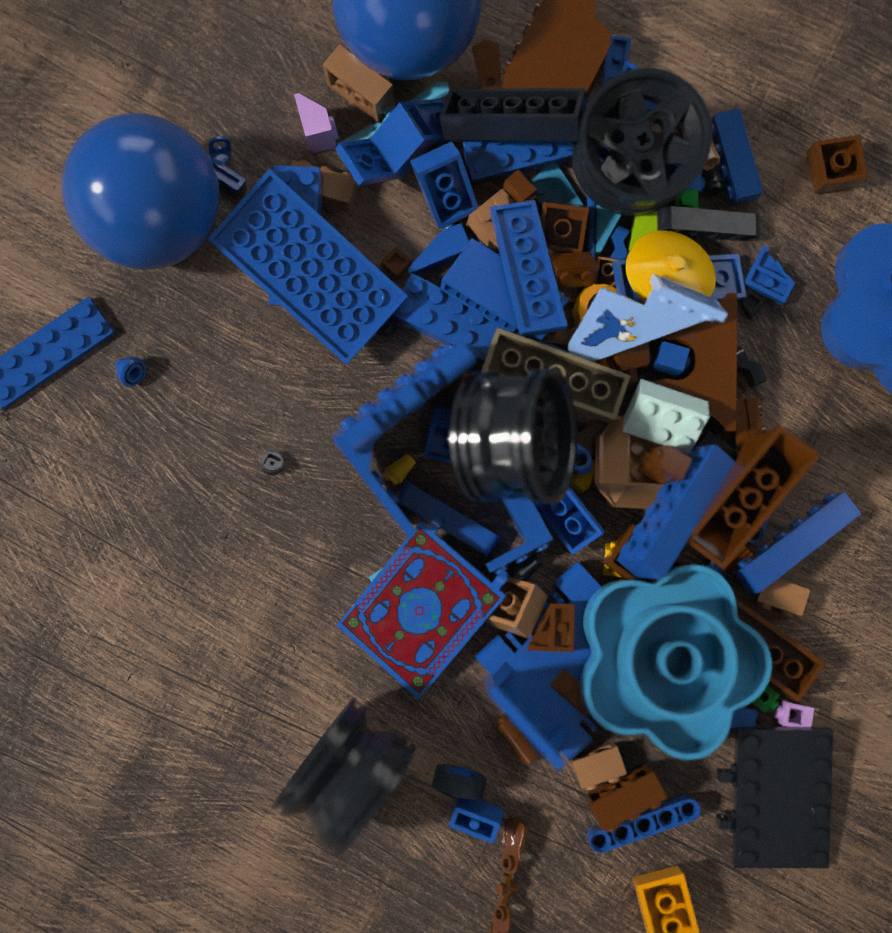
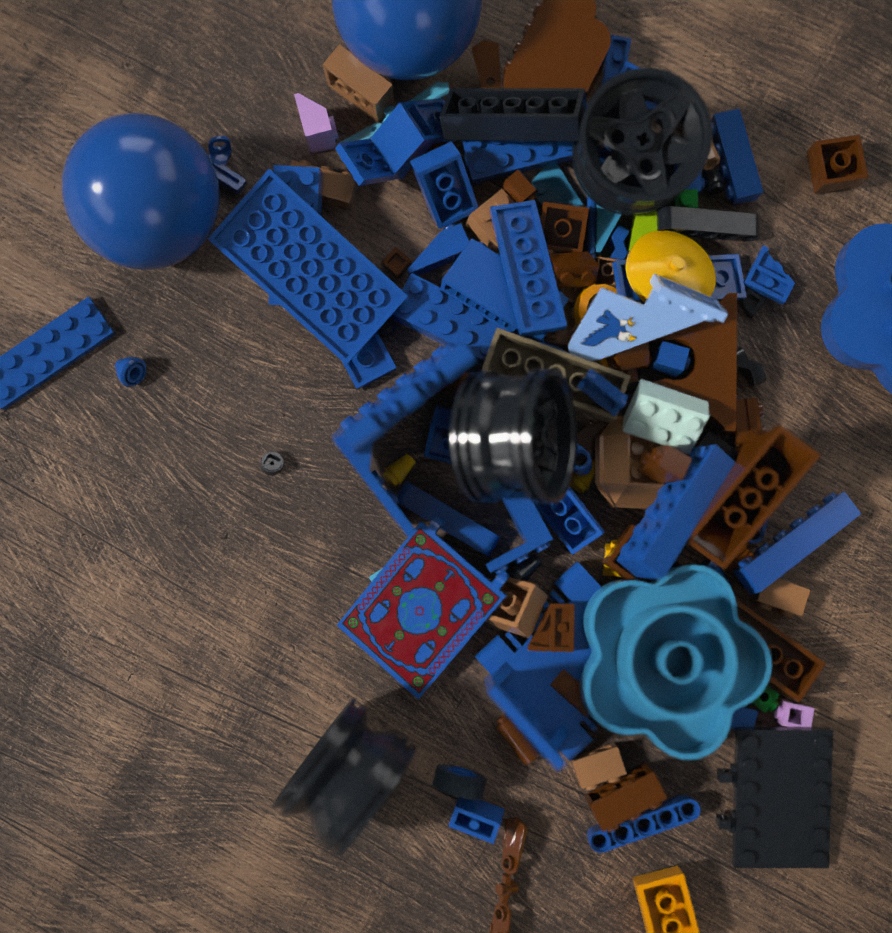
none -> blue plate [341,332,397,390]
none -> blue hinge [577,368,629,416]

